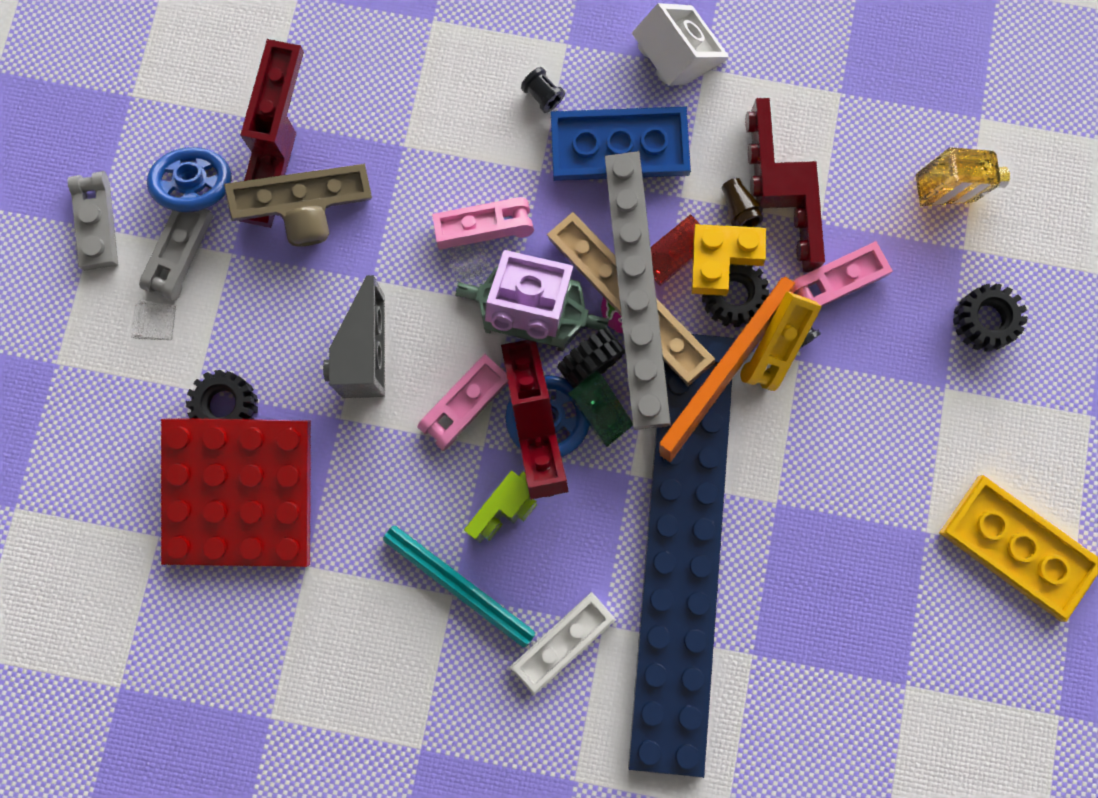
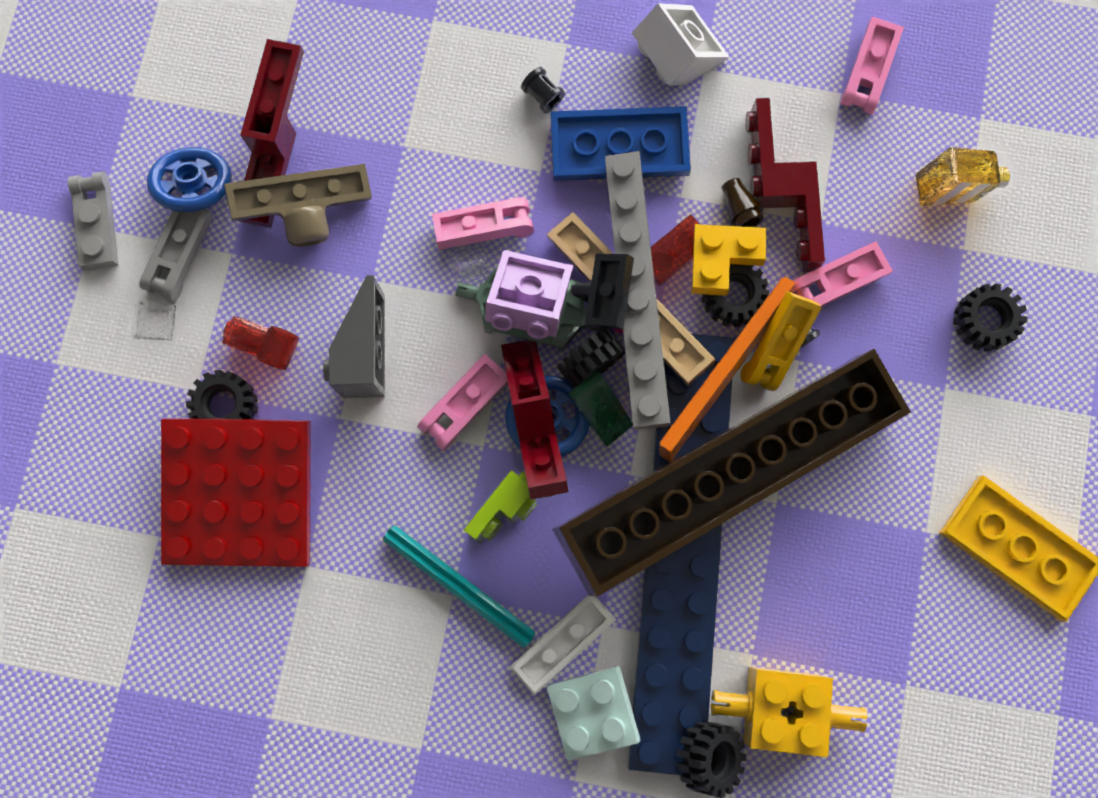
none -> clear red piece [222,316,300,371]
none -> light aqua plate [547,666,641,761]
none -> dark brown brick [552,349,911,597]
none -> black plate [571,254,634,329]
none -> black tyre [677,721,746,798]
none -> yellow brick [711,667,867,757]
none -> bright pink plate [840,16,904,115]

